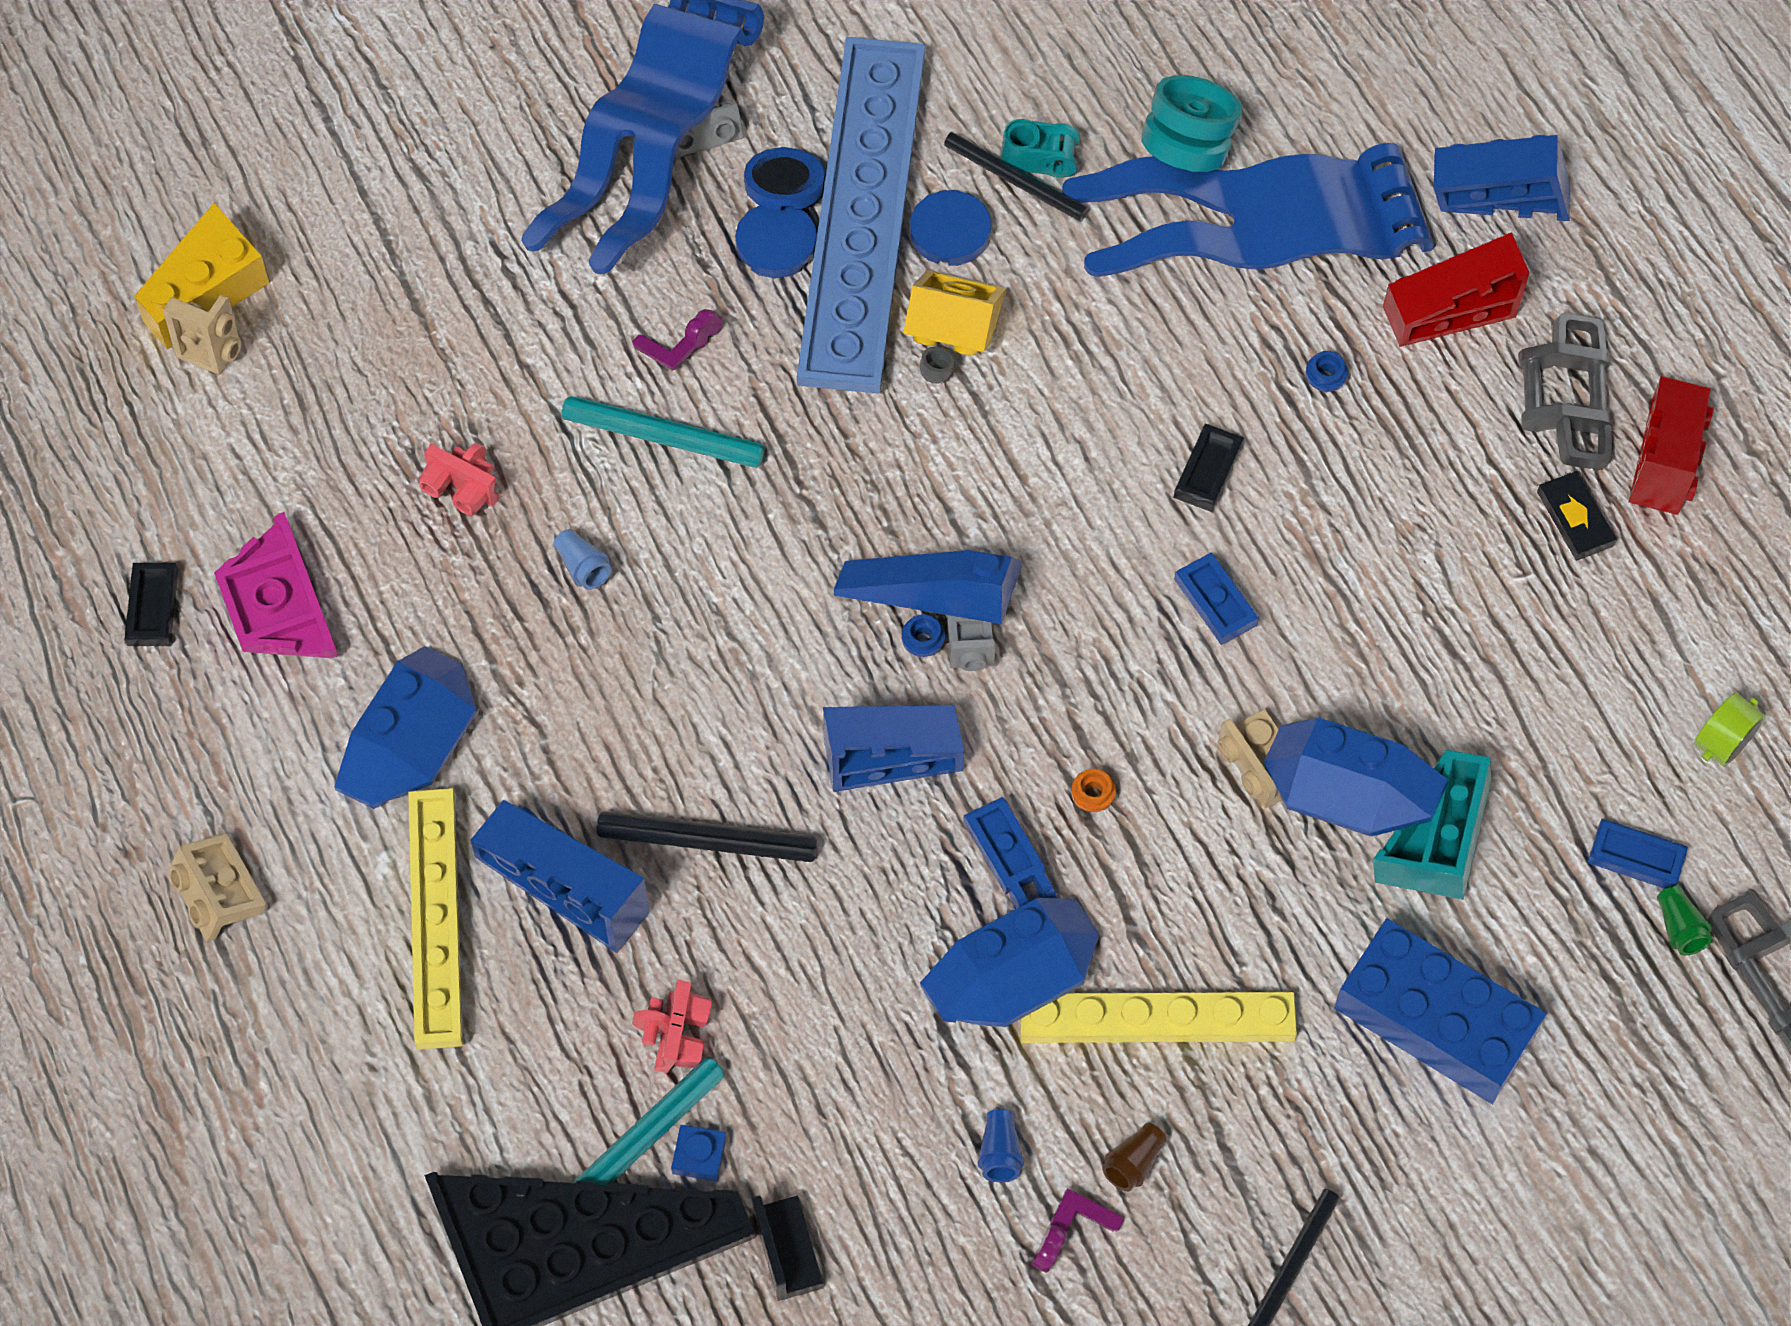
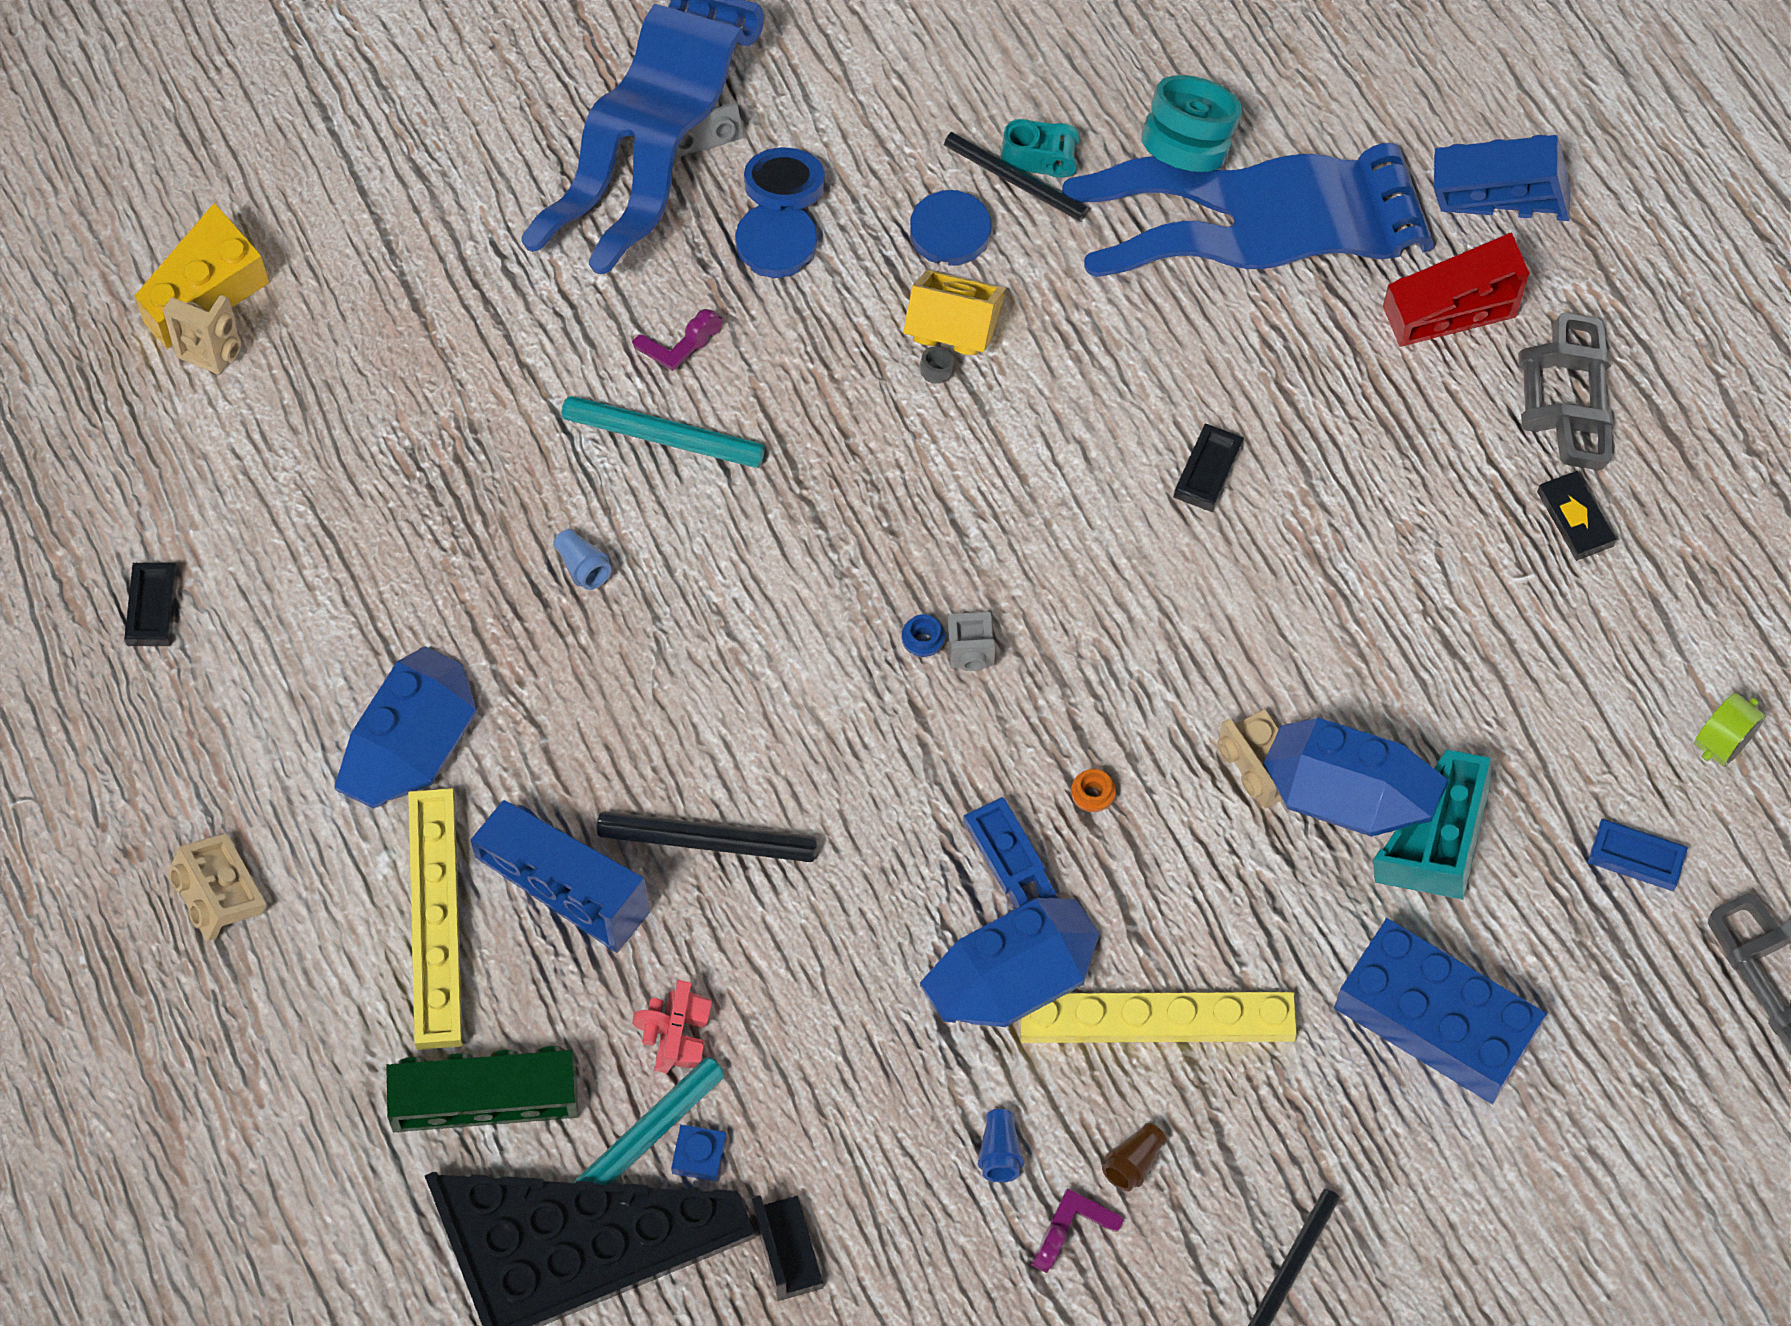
dark pink wing [214,512,338,658] -> none
coral hips [419,443,500,517] -> none
medium blue plate [797,37,925,394] -> none
blue wedge [823,704,964,792] -> none
blue wedge [834,550,1022,624] -> none
blue plate [1174,552,1259,645] -> none
blue plate [1305,351,1348,392] -> none
red wedge [1628,376,1714,515] -> none
green cone [1657,886,1713,956] -> none
none -> dark green brick [386,1046,579,1133]

